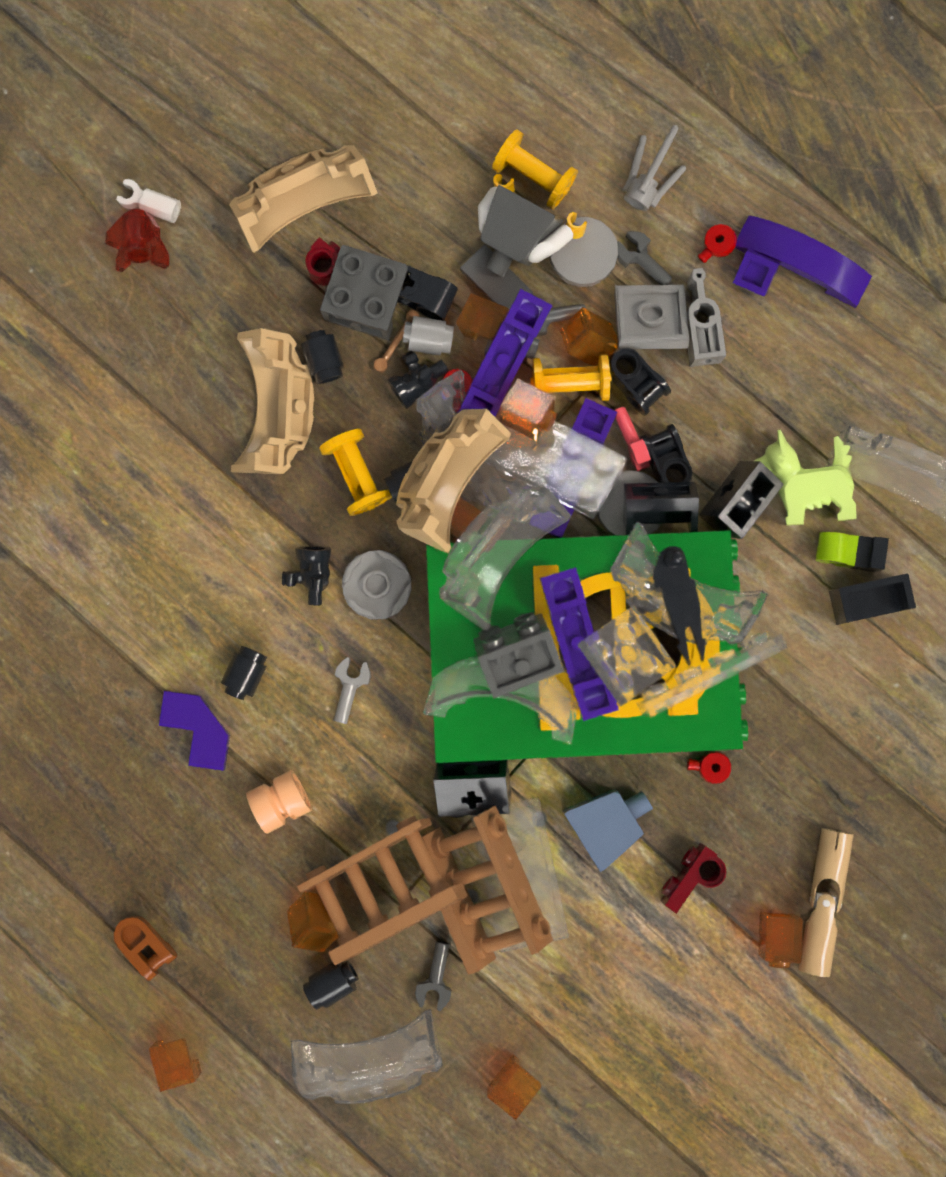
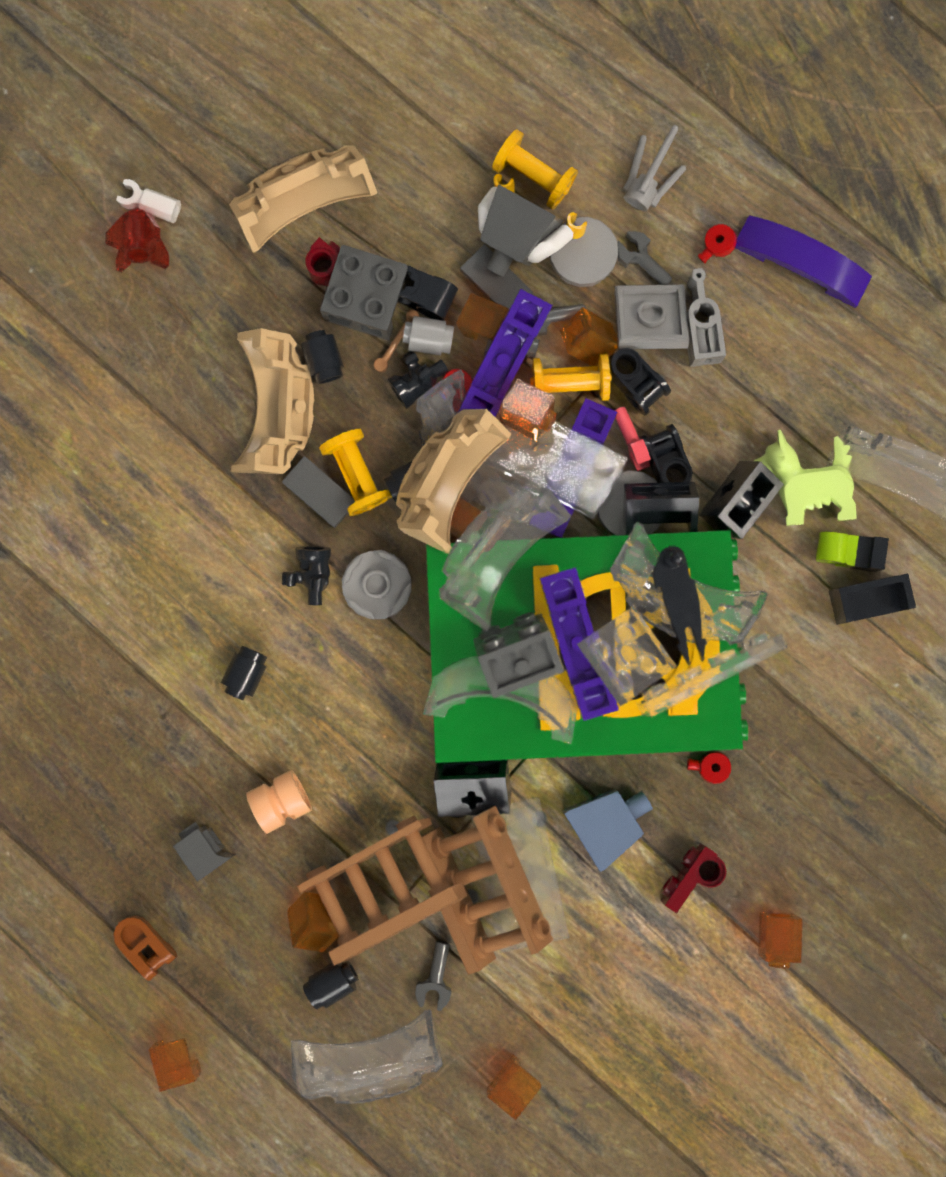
dark purple tile [159,691,230,771] -> none
light grey bar [333,657,371,724] -> none
dark purple plate [733,249,780,297] -> none
tan piece [798,828,854,977] -> none
none -> dark grey window [173,822,236,882]
none -> dark grey tile [282,456,355,528]

